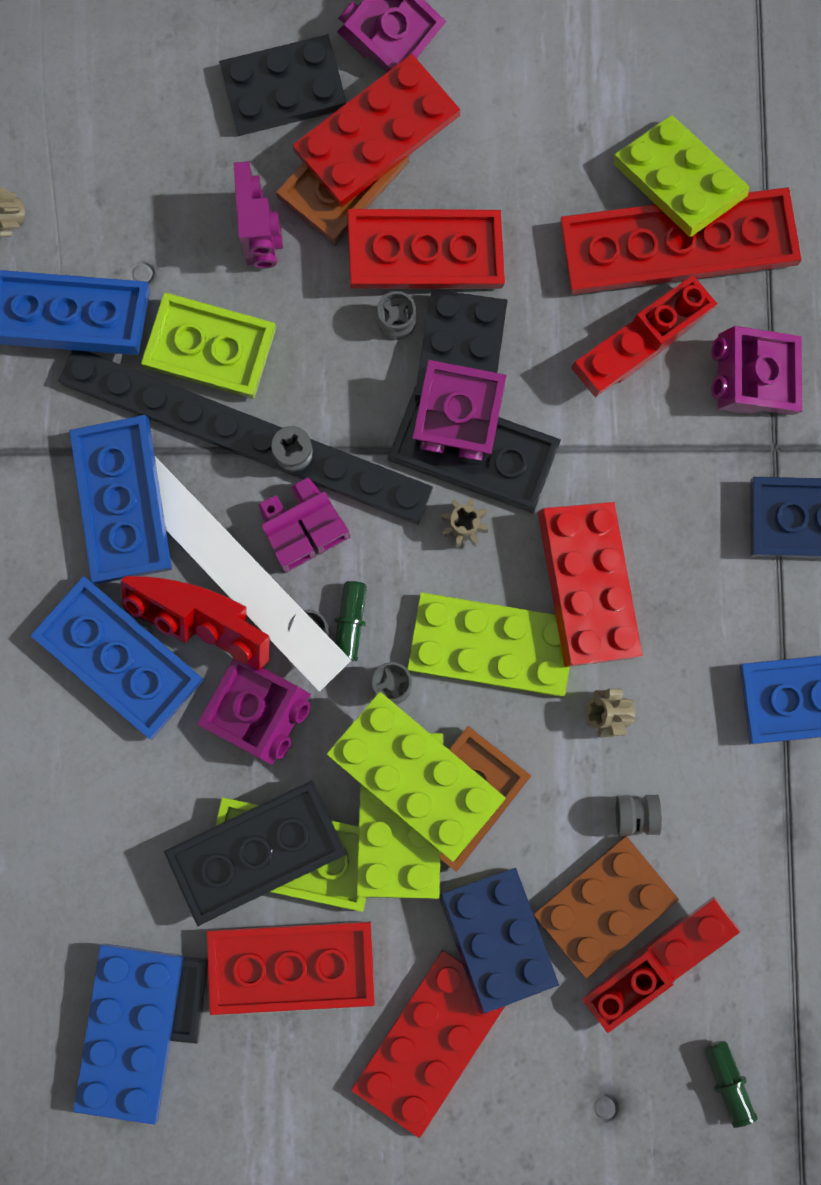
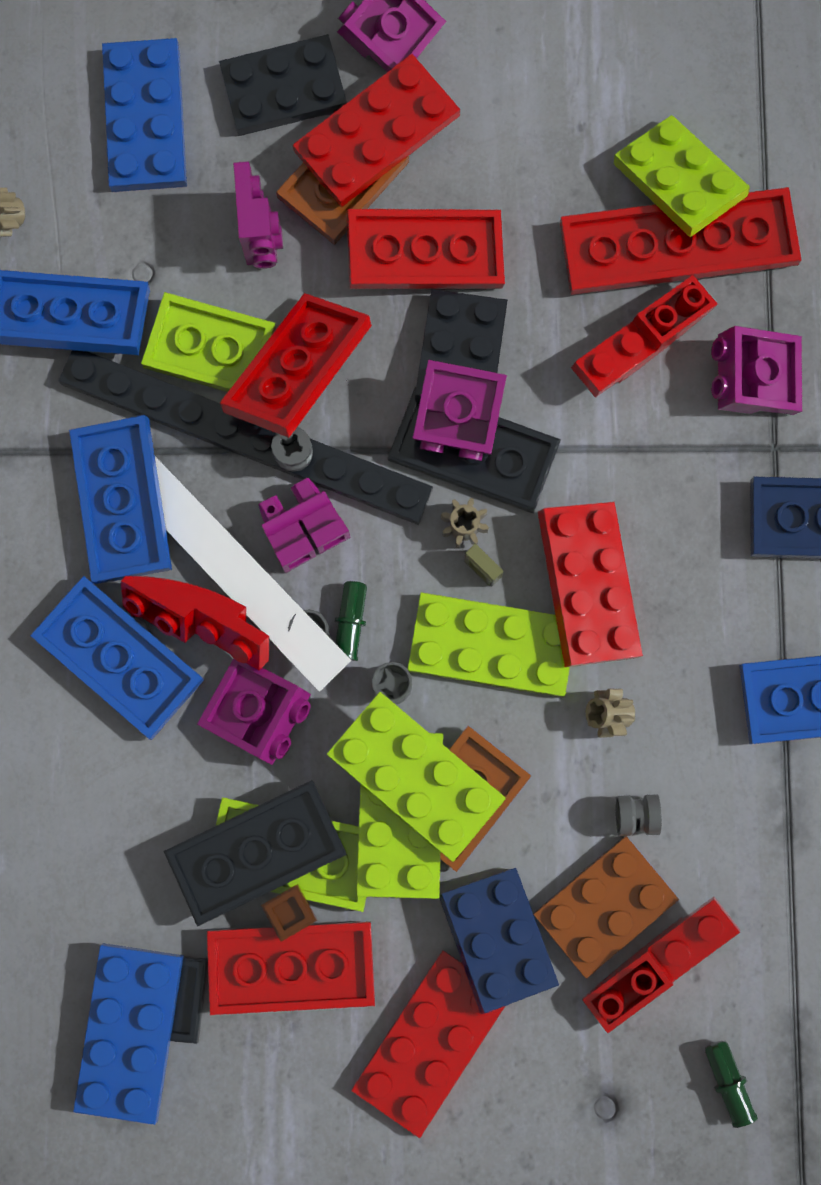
dark grey wheel [377,291,416,340] -> none
none -> blue plate [102,38,187,192]
none -> red plate [220,293,372,438]
none -> reddish brown tile [261,884,317,942]
none -> olive tile [464,543,504,586]

